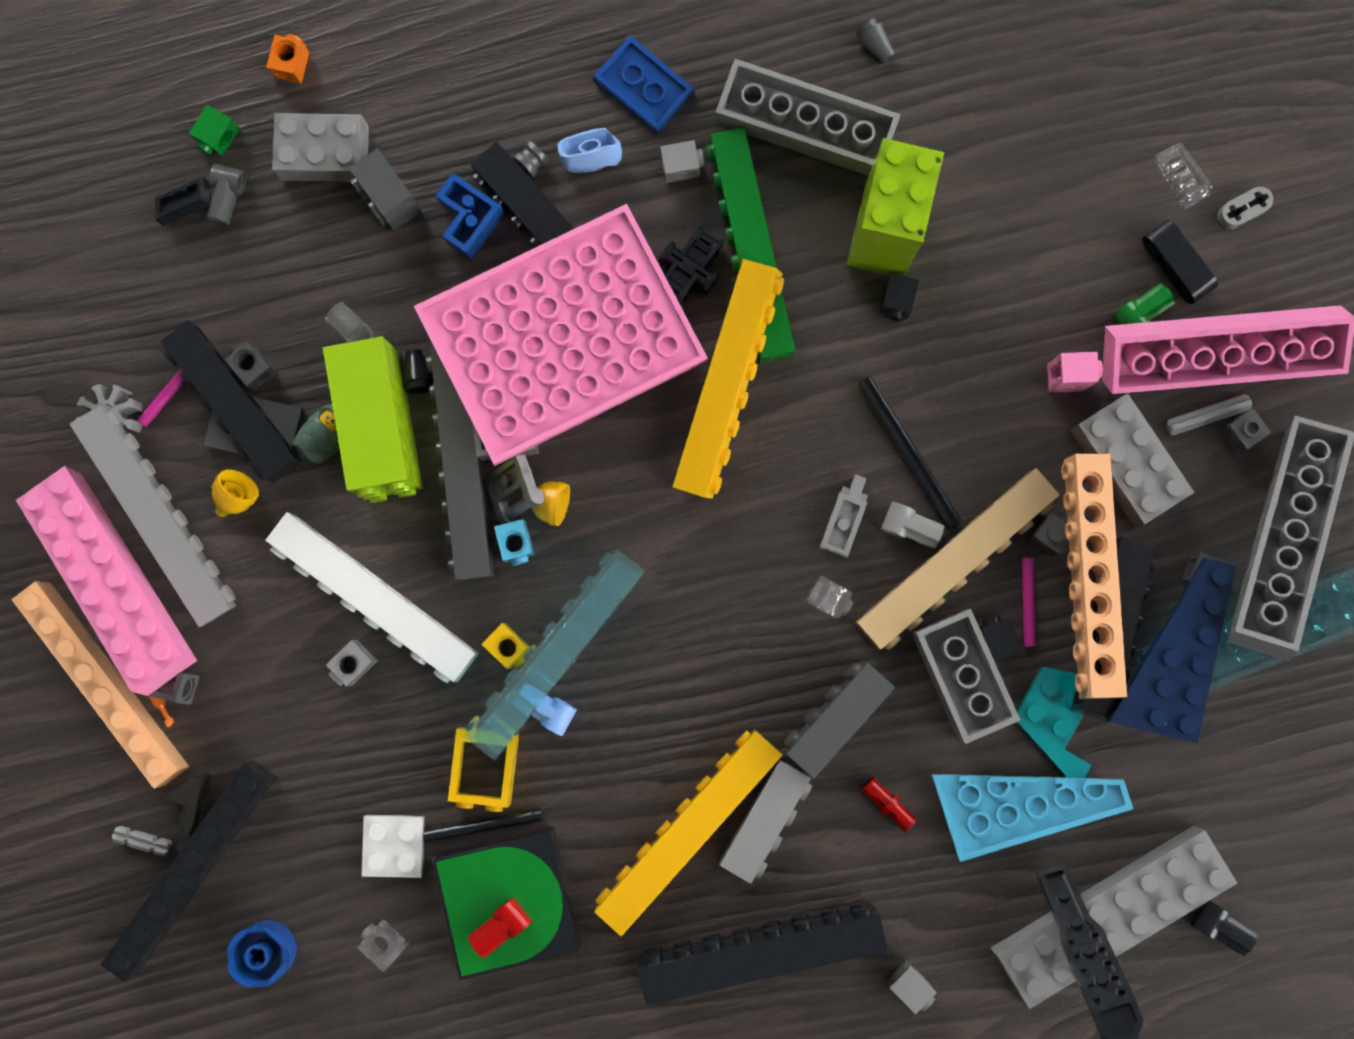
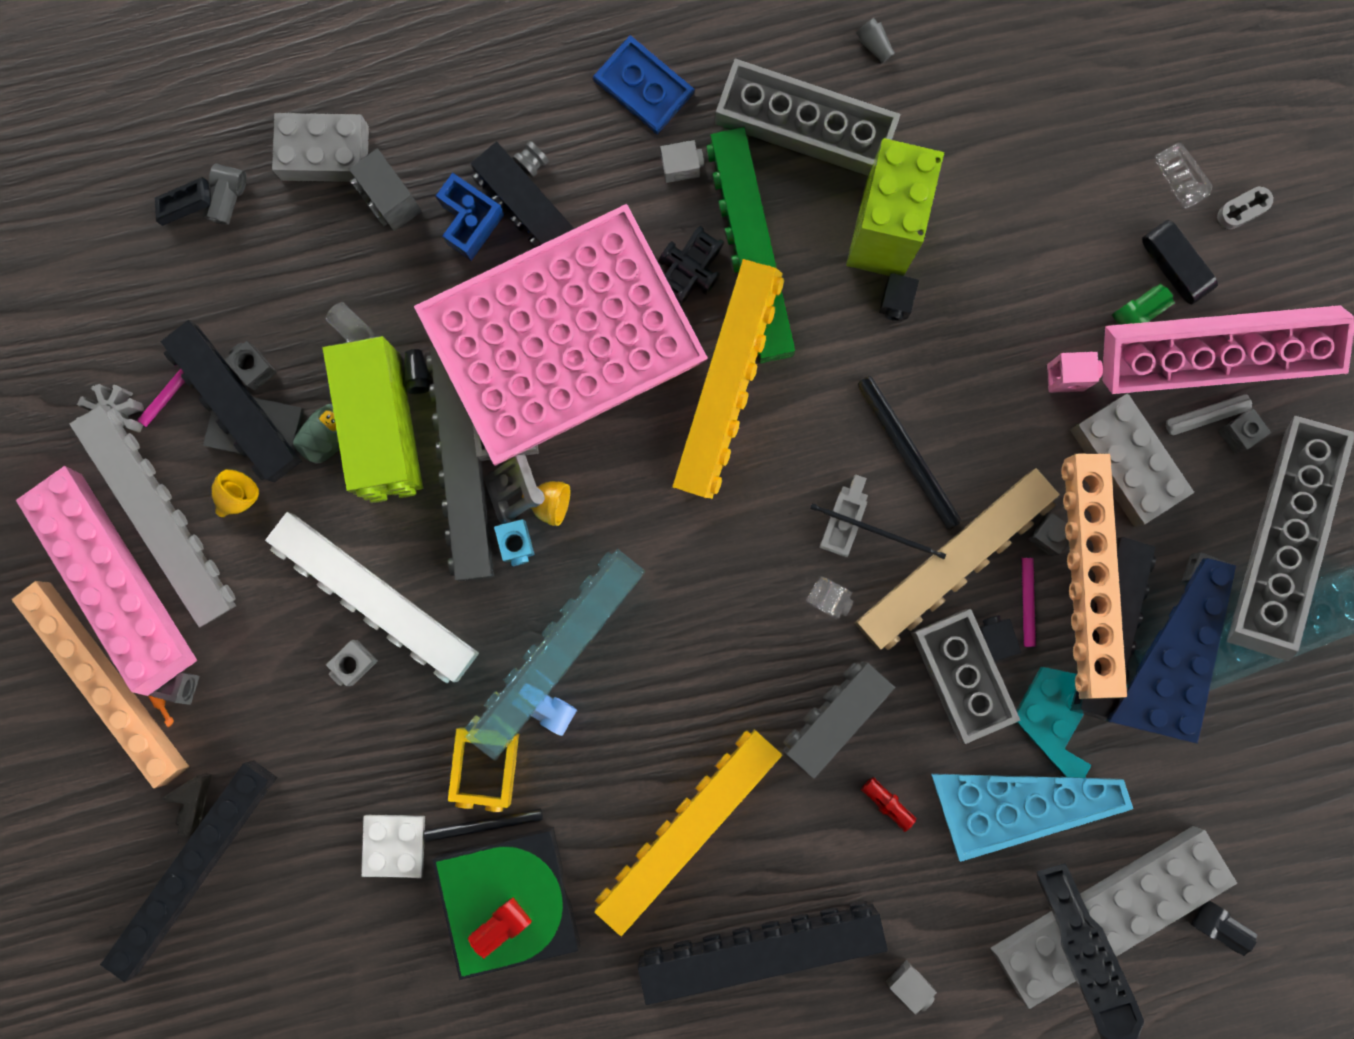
light grey axle [112,826,172,857] -> none
green brick [189,105,240,157] -> none
blue brick [227,919,298,988] -> none
orange brick [266,34,310,84] -> none
clear brick [357,919,410,972] -> none
yellow brick [481,623,531,669] -> none
light blue piece [558,128,622,173] -> none
light grey brick [719,759,812,884] -> none
light grey piece [881,502,945,549] -> none
none -> black piece [810,503,946,559]

